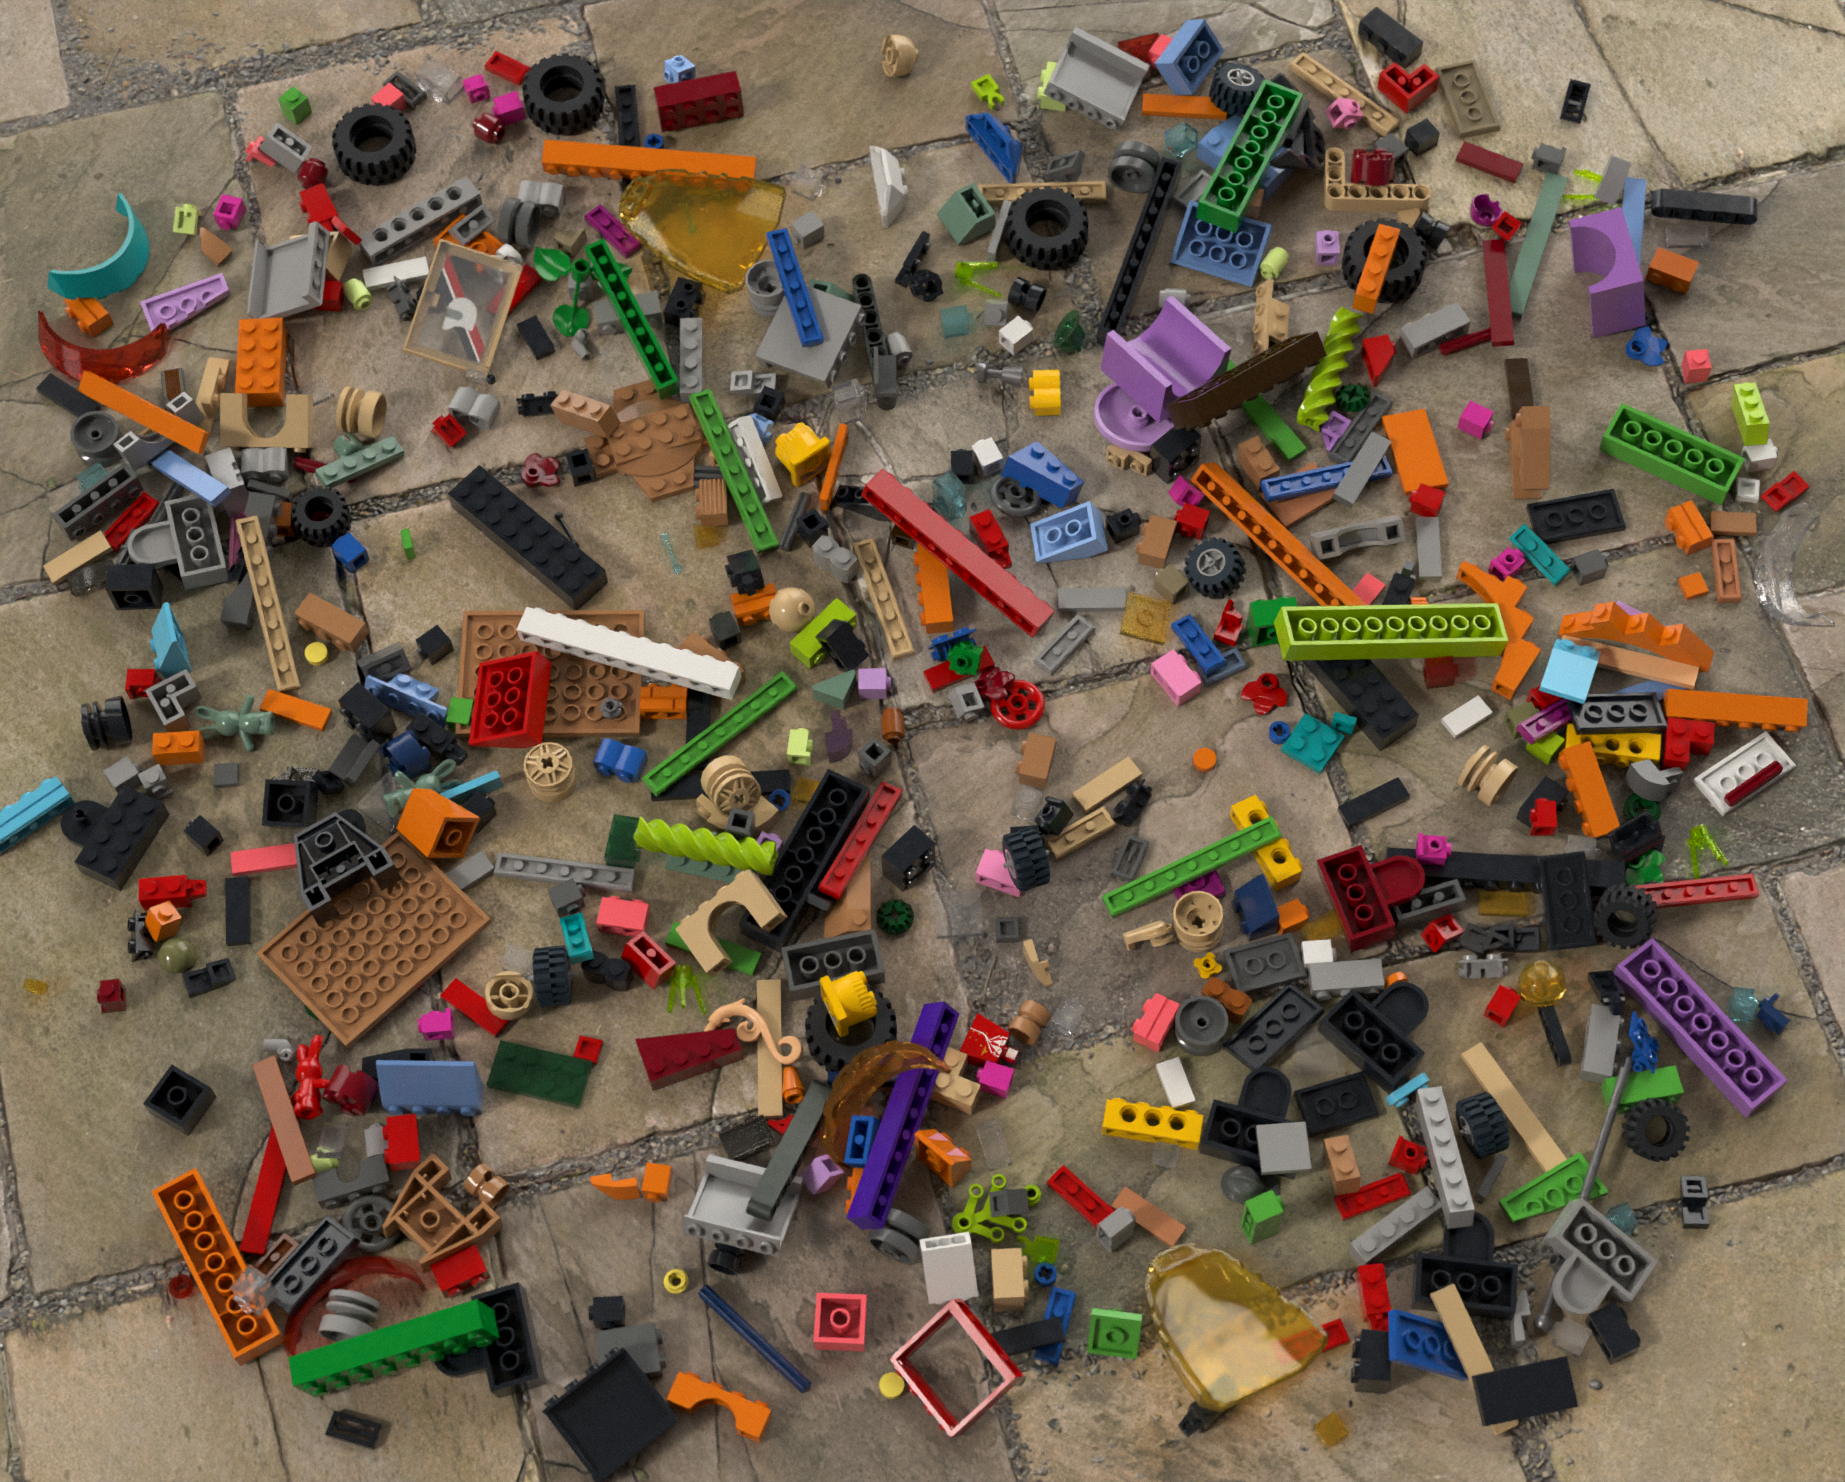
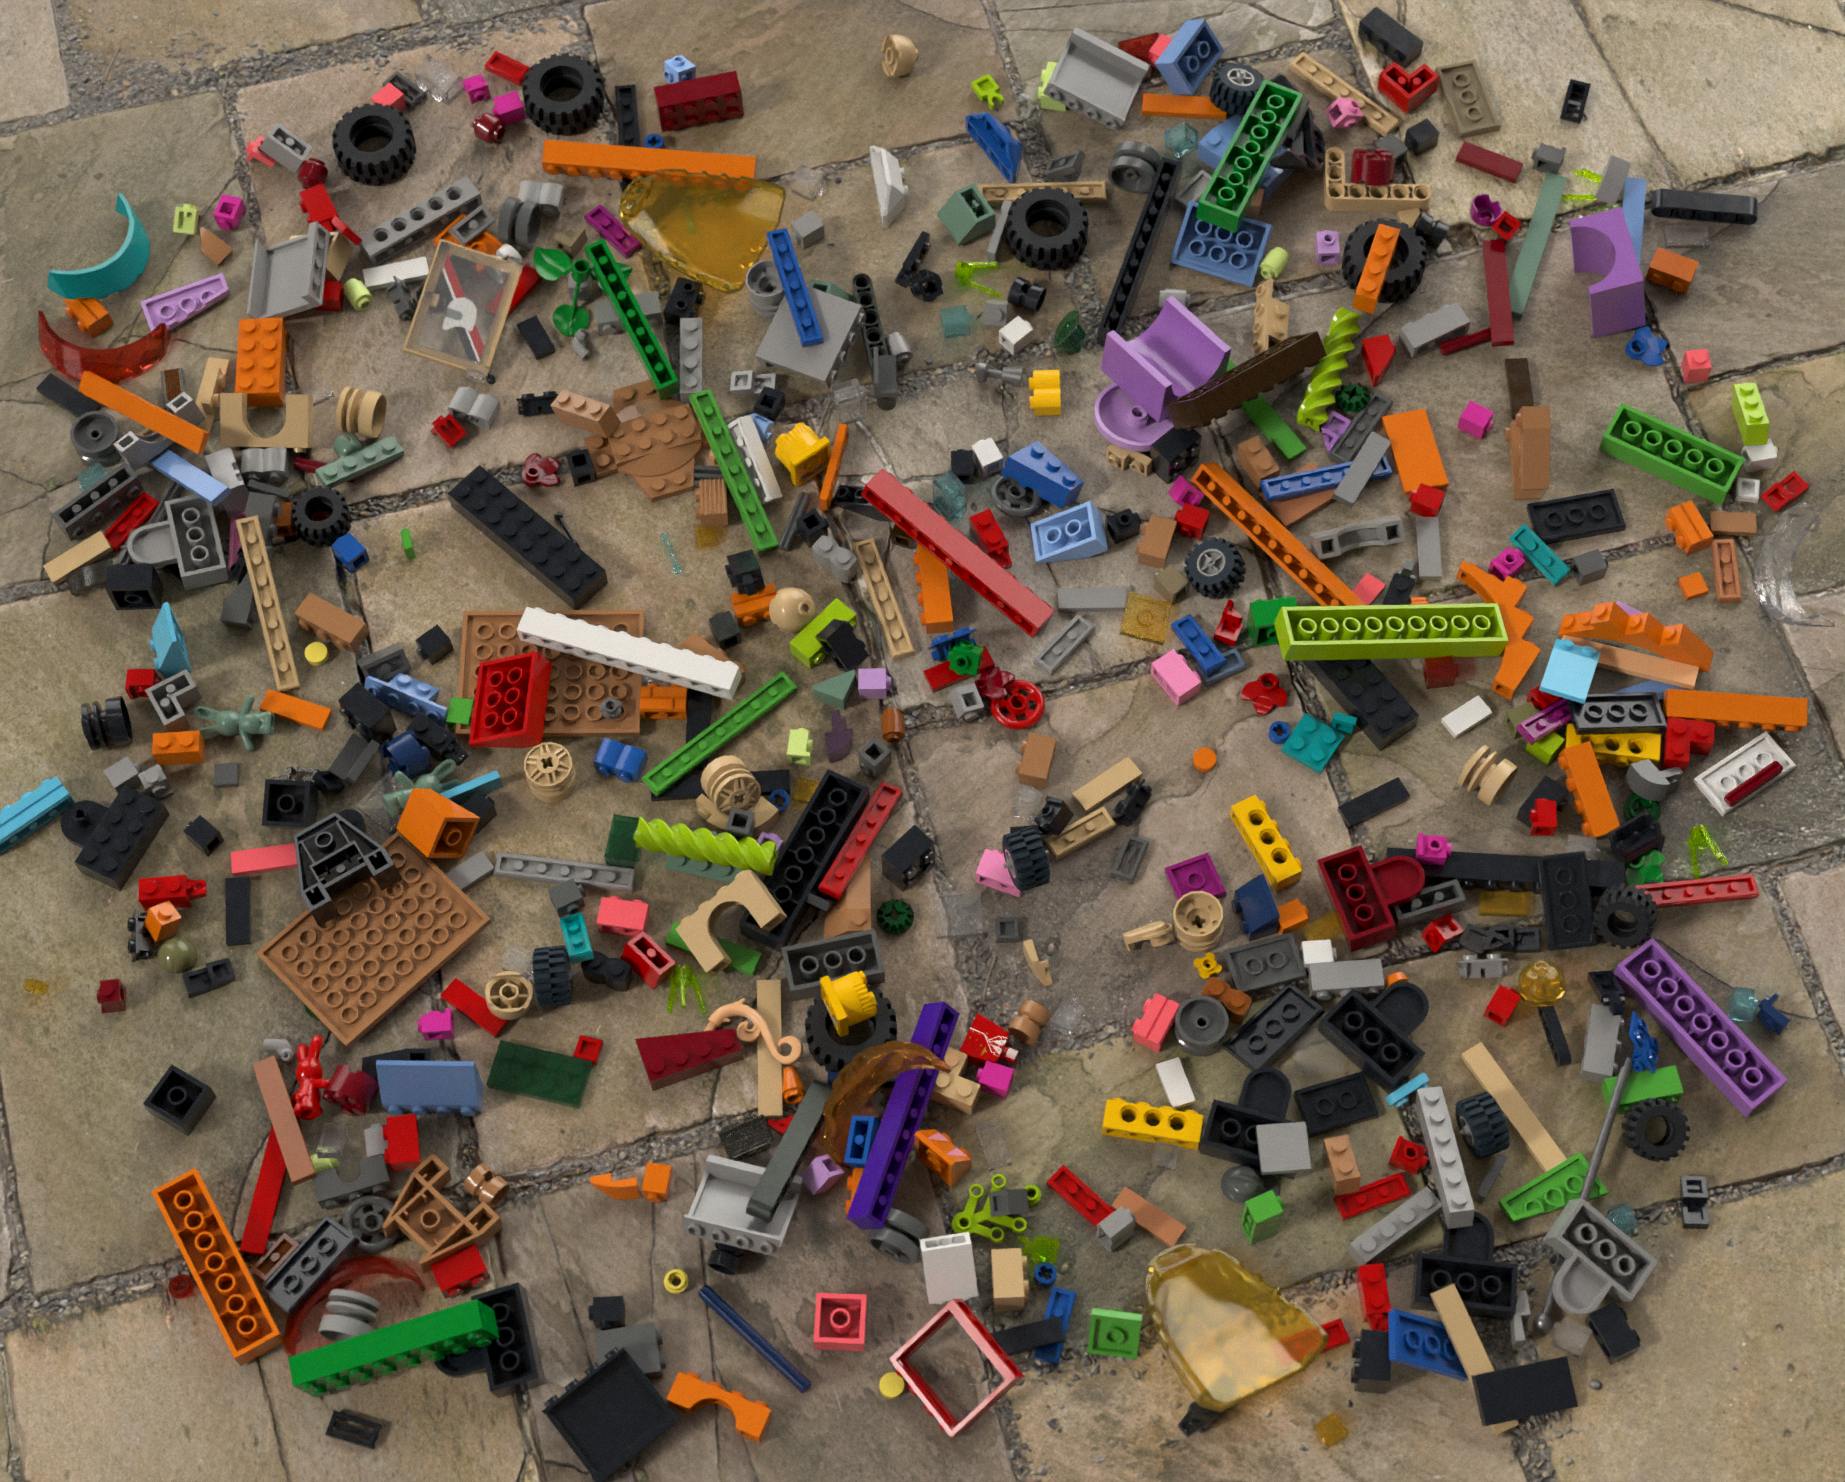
clear brick [230,1265,278,1316] -> none
bright green brick [278,86,312,125] -> none
bright green tile [1102,816,1283,919] -> none

